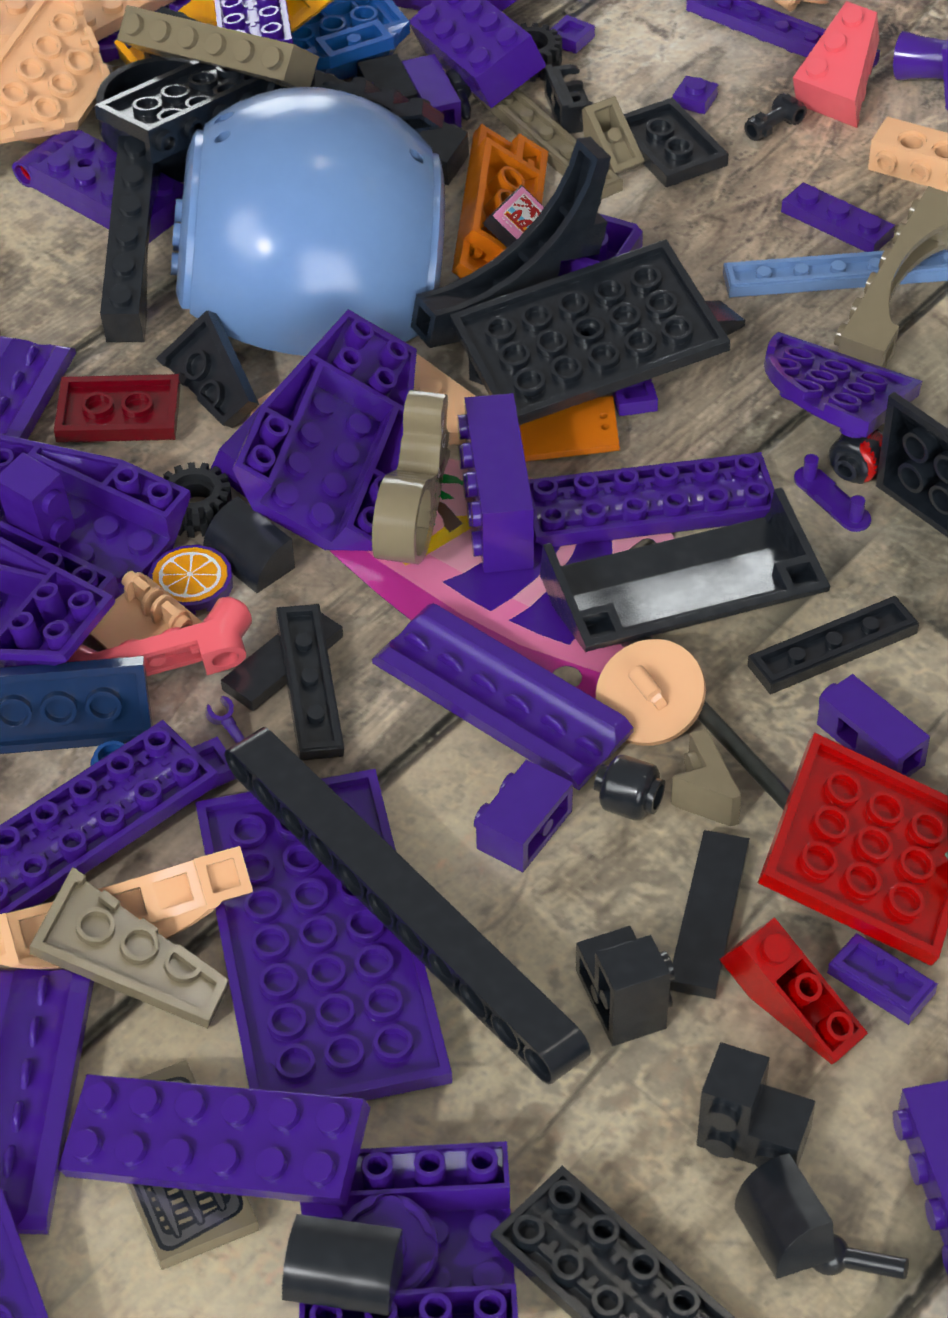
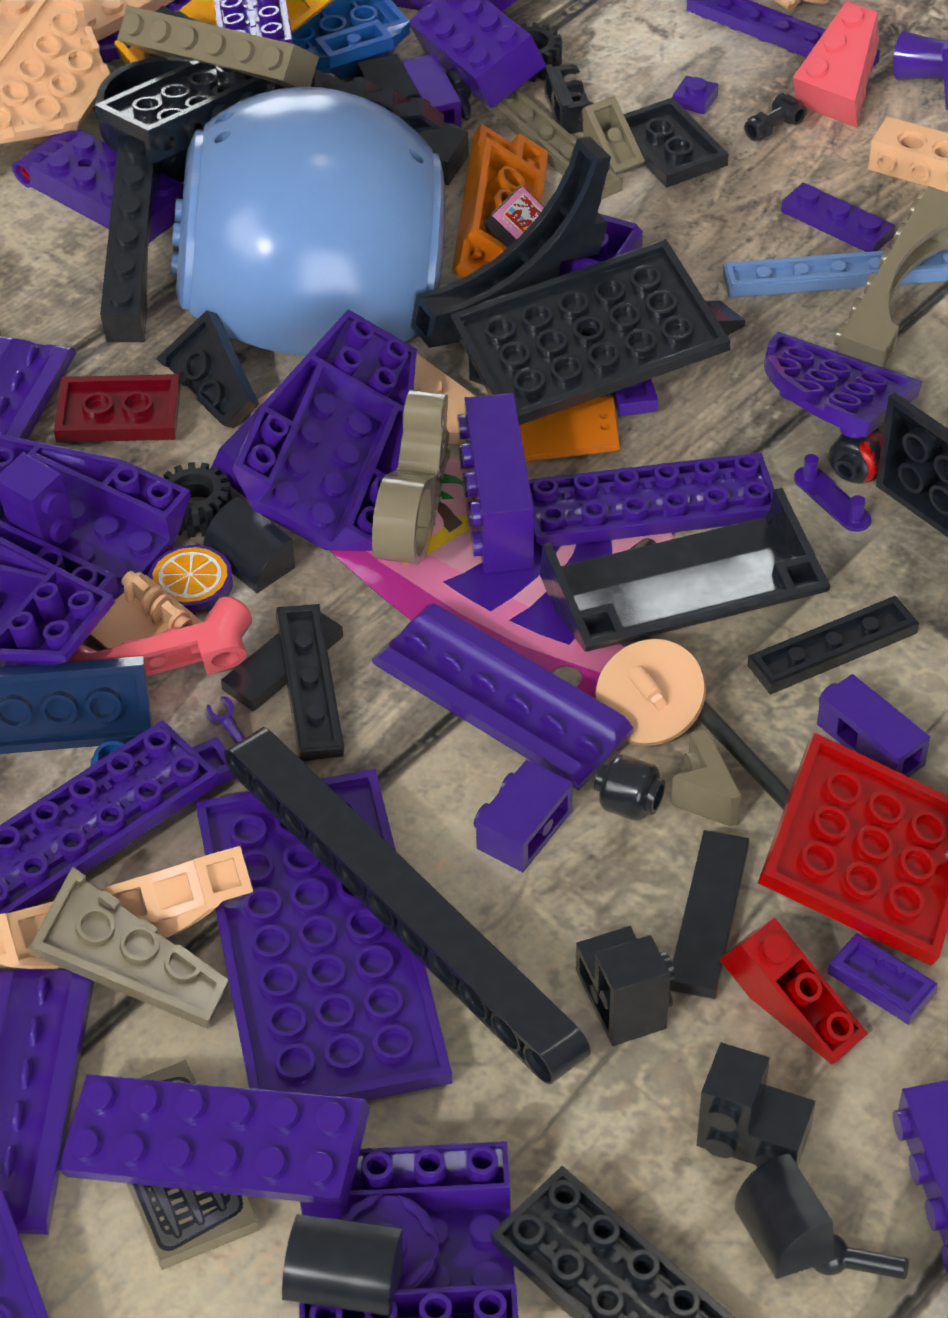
dark purple plate [549,15,595,54] -> none

